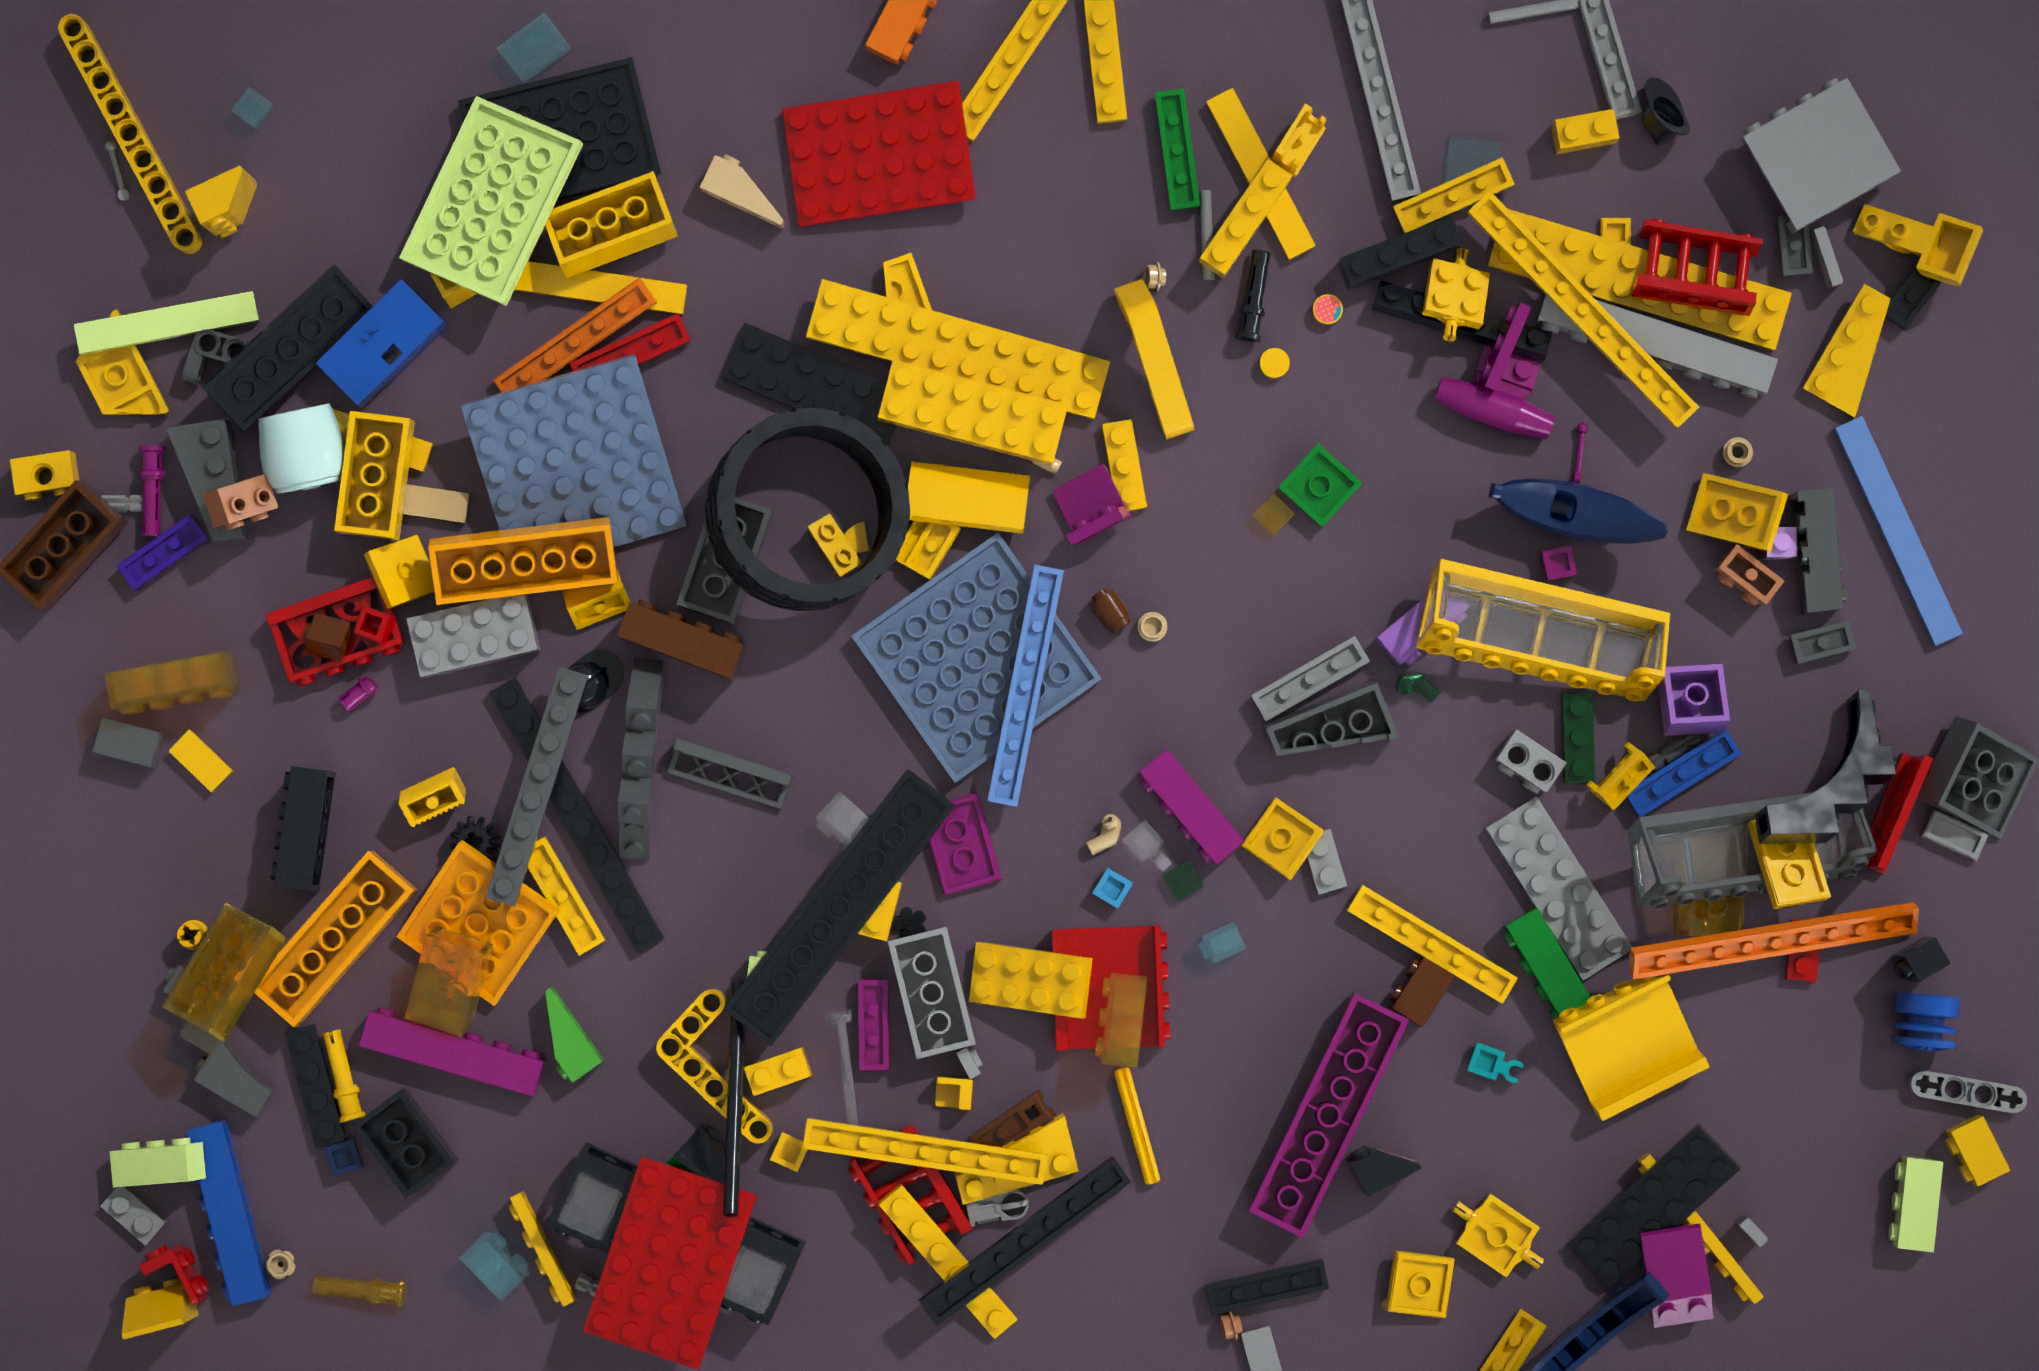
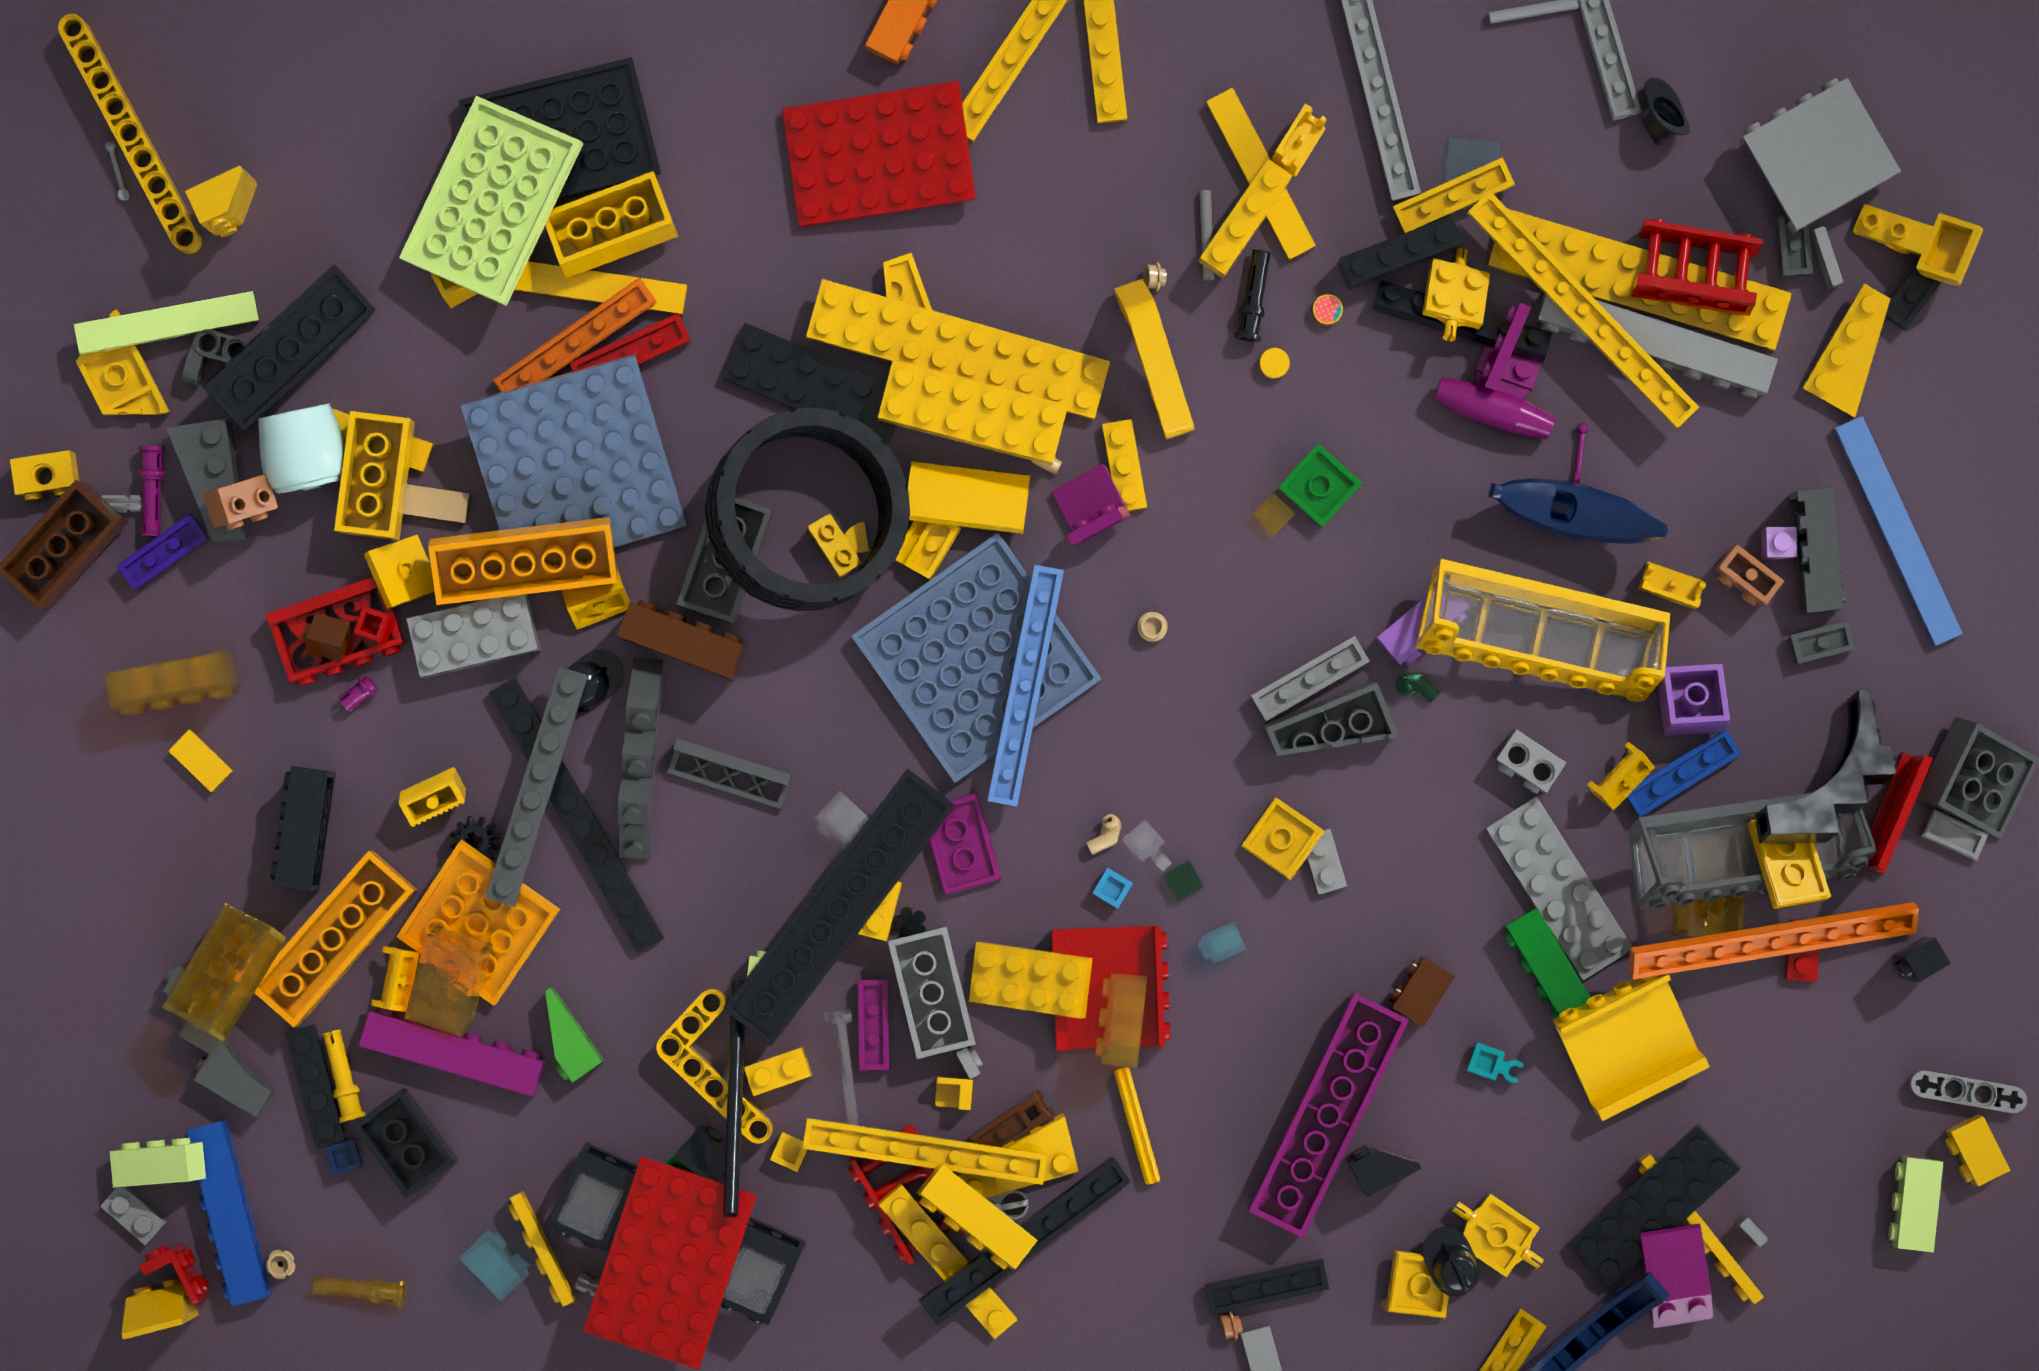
dark grey panel [92,717,166,768] -> none
yellow bush [177,920,208,950] -> none
clear light blue plate [231,87,274,130] -> none
blue brick [316,279,448,409] -> none
clear light blue plate [497,12,571,84] -> none
yellow plate [528,837,606,956] -> none
tan slope [700,154,785,229] -> none
reddish brown brick [1090,588,1132,634] -> none
magenta brick [1139,749,1245,865] -> none
green plate [1154,88,1200,212] -> none
yellow plate [1347,885,1518,1004] -> none
magenta plate [1541,545,1578,581] -> none
yellow brick [1551,109,1620,155] -> none
dark green plate [1561,692,1595,783] -> none
yellow tile [1600,218,1631,245] -> none
dark grey axle [1647,734,1701,772] -> none
yellow plate [1686,473,1788,552] -> none
tan plate [1722,437,1753,467] -> none
blue wheel [1892,992,1960,1052] -> none
none -> yellow hinge [371,946,420,1012]
none -> yellow brick [916,1164,1038,1270]
none -> black piece [1422,1227,1480,1297]
none -> yellow hinge [1637,561,1706,609]

